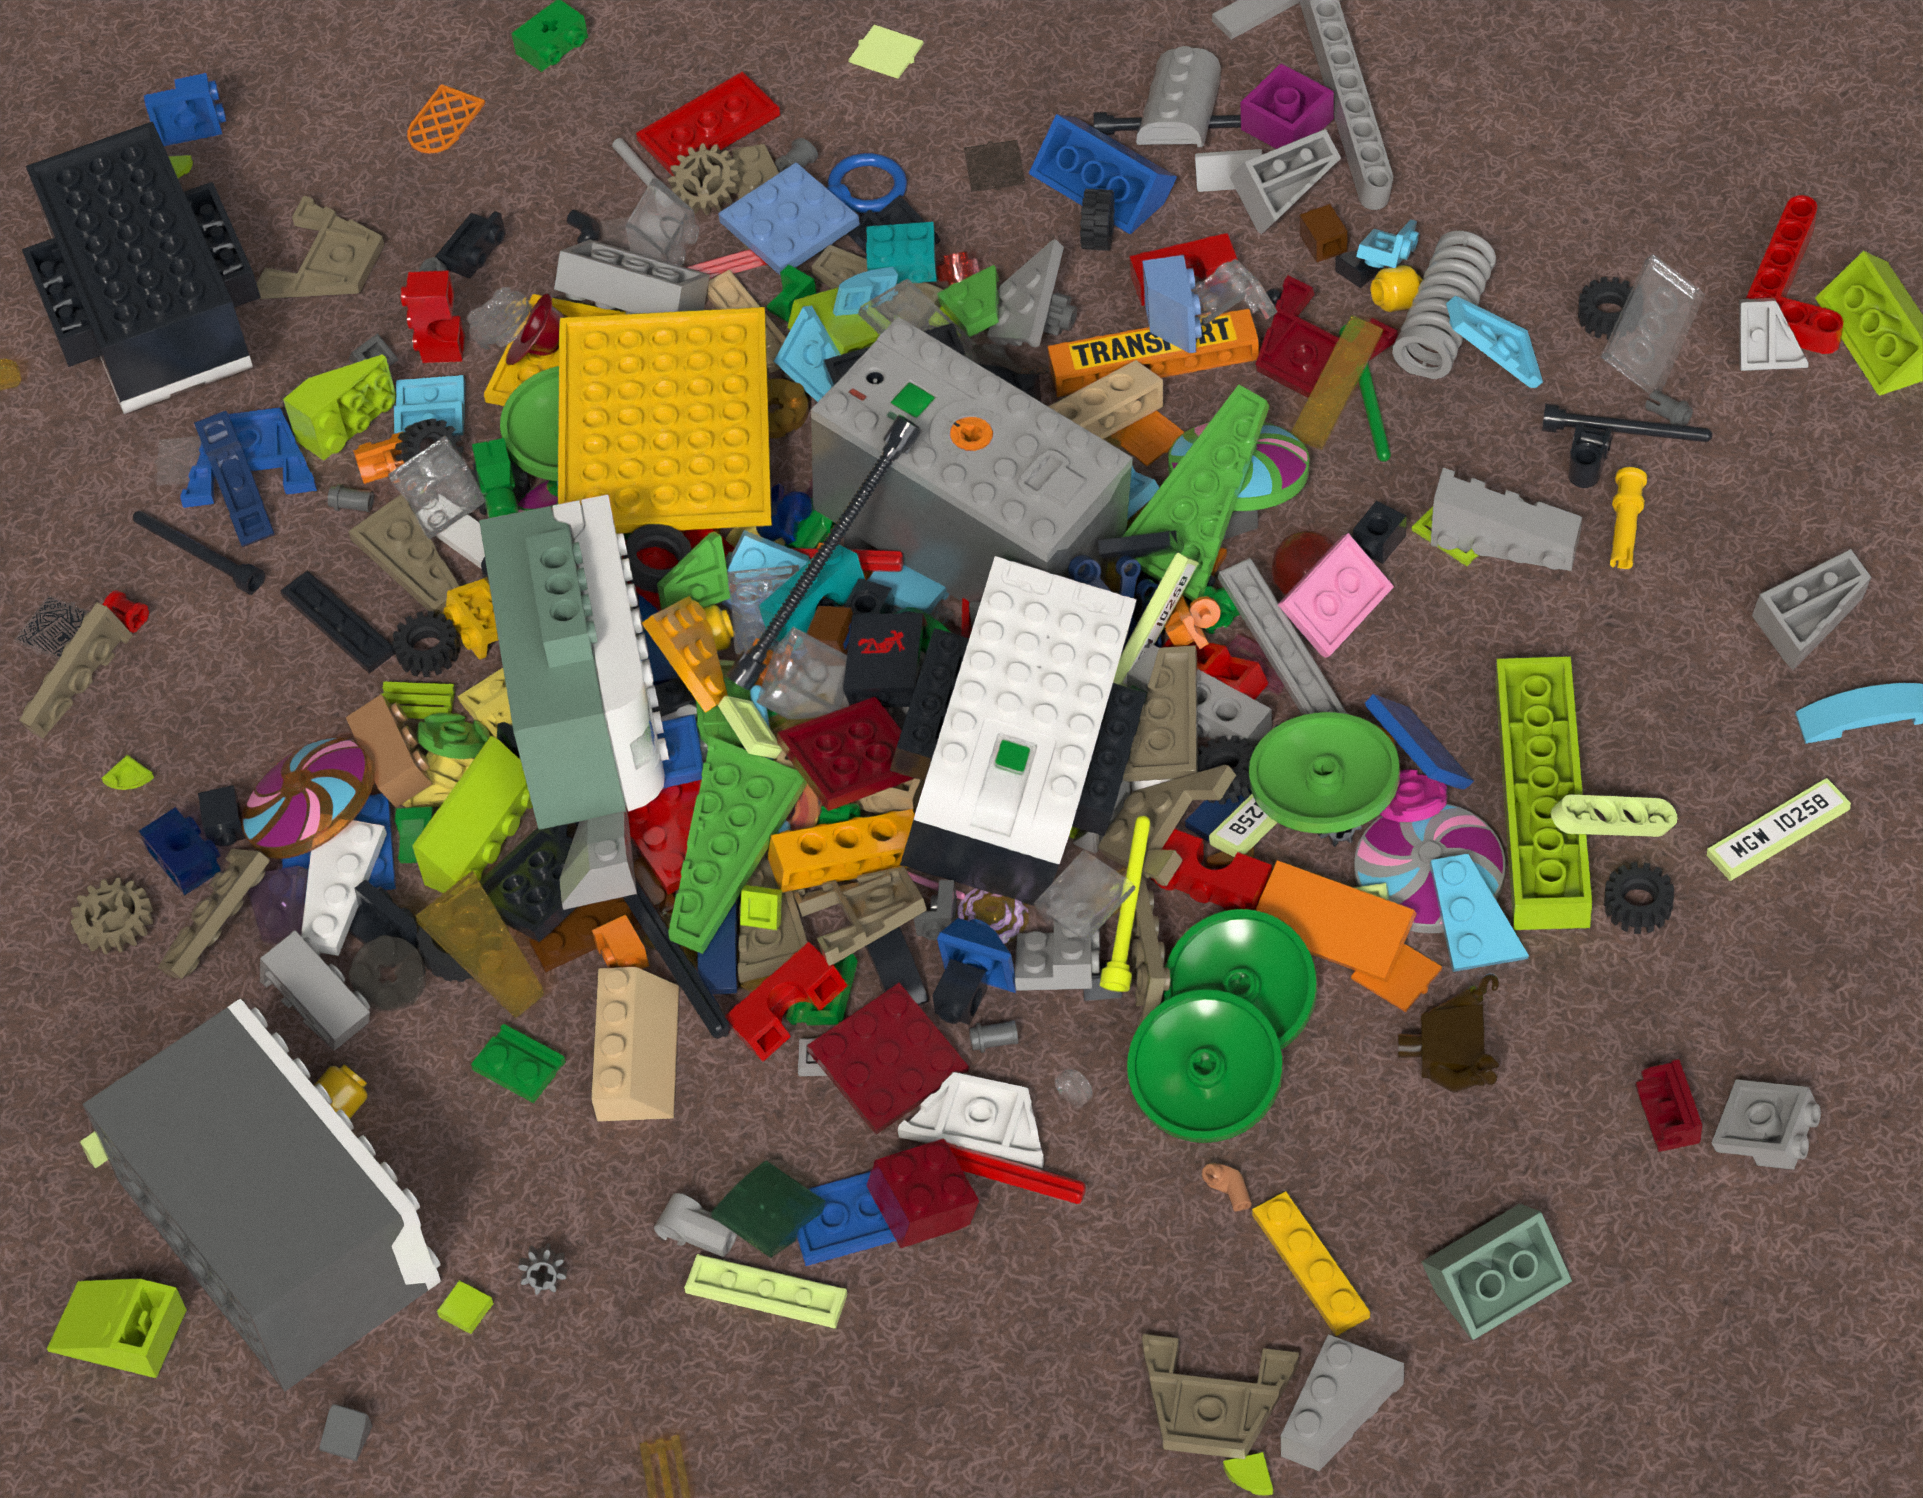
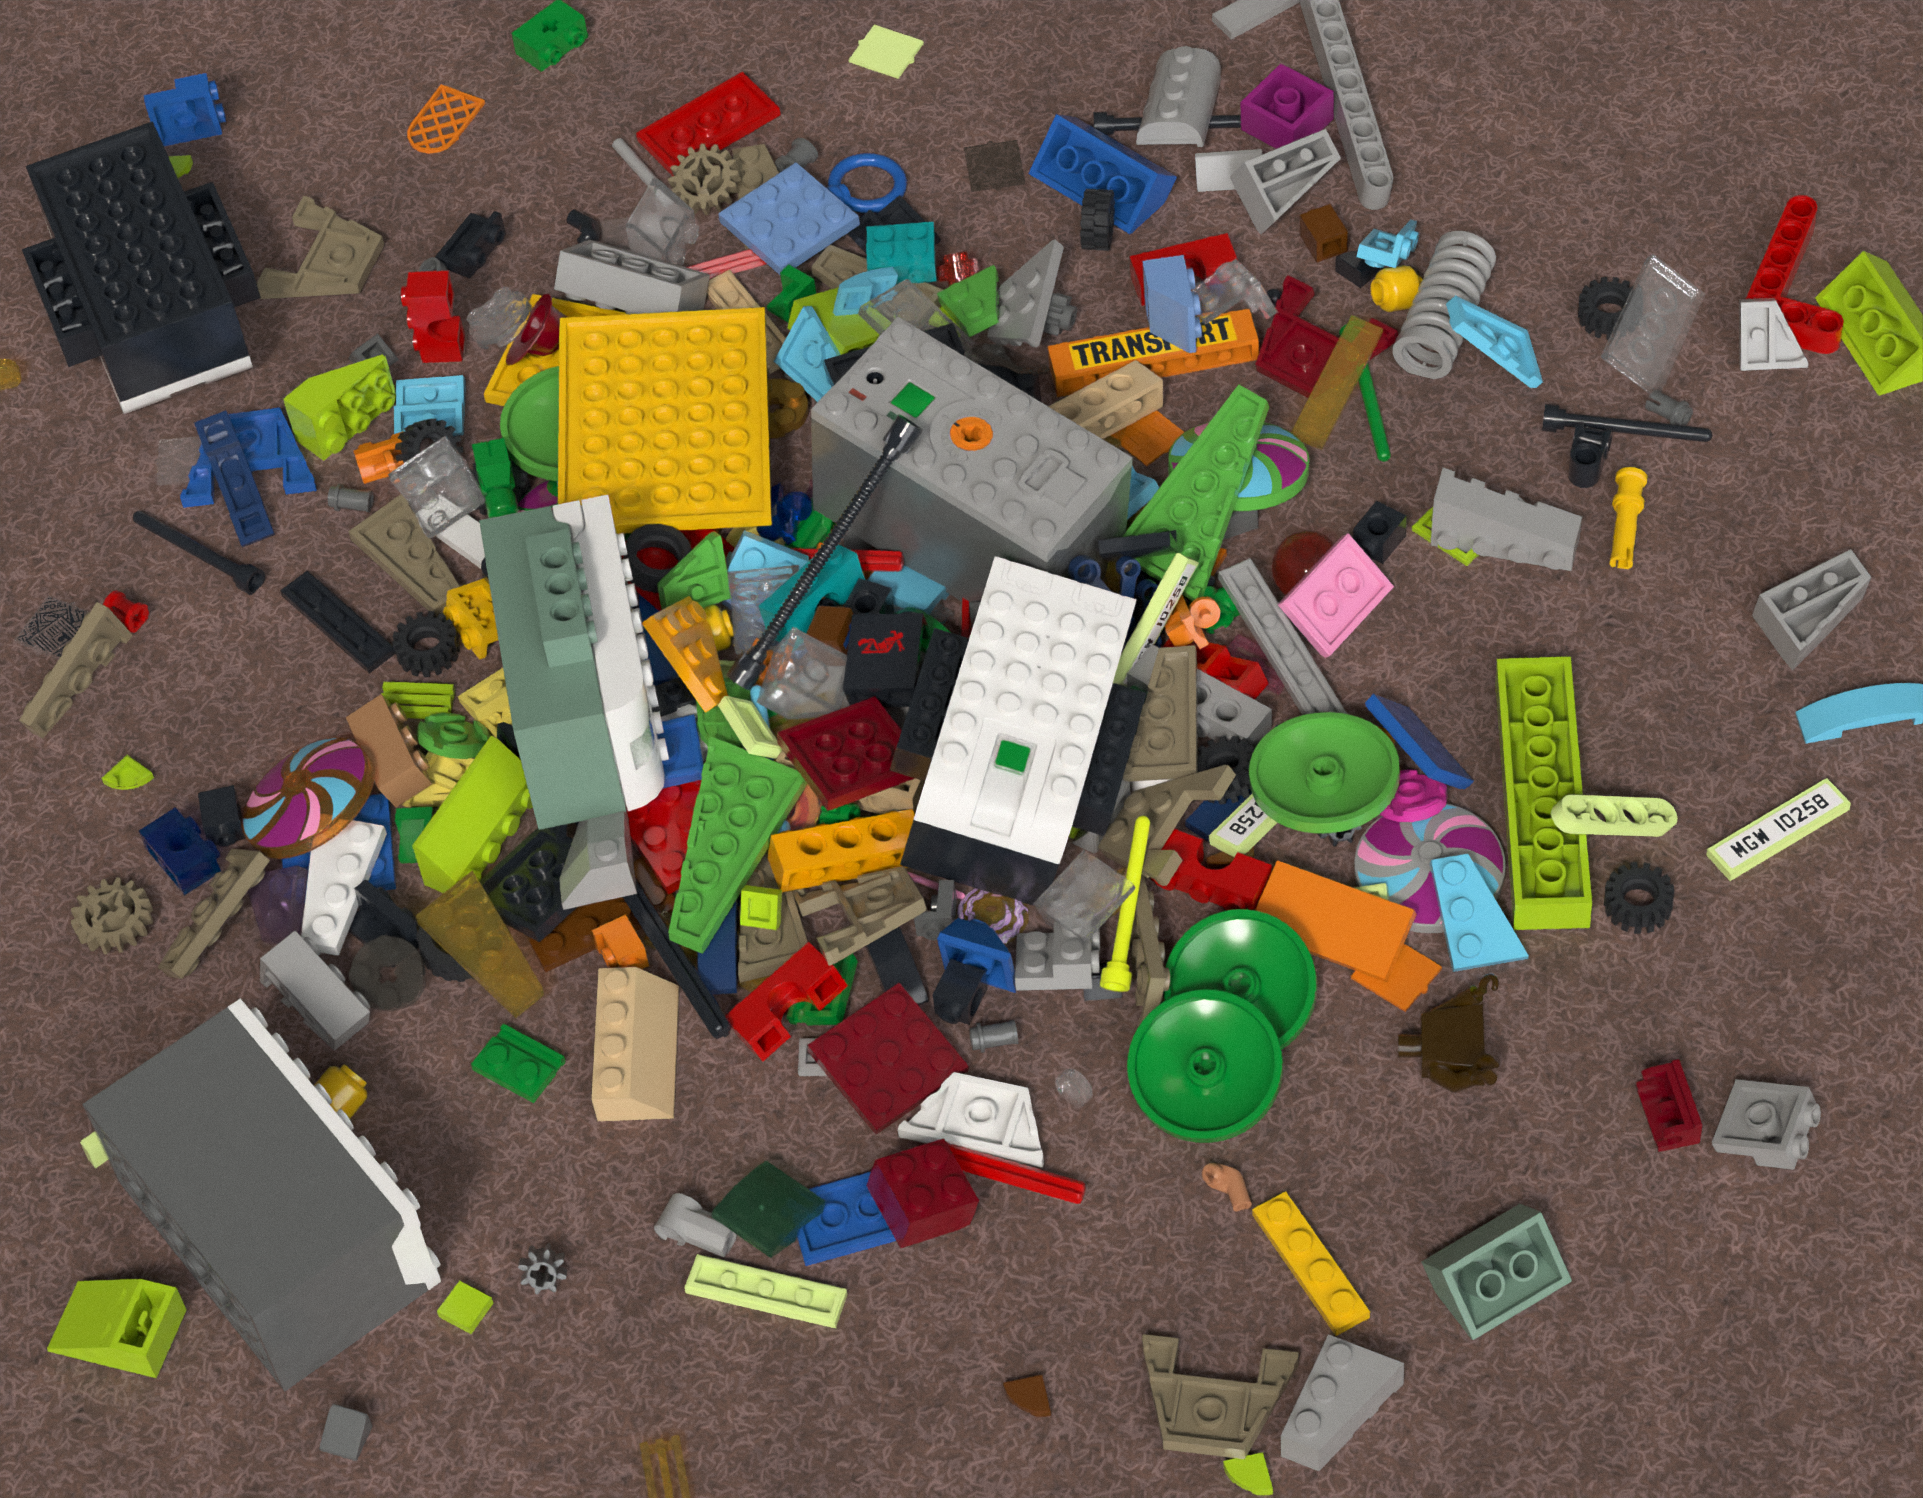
none -> reddish brown tile [1003,1375,1051,1417]

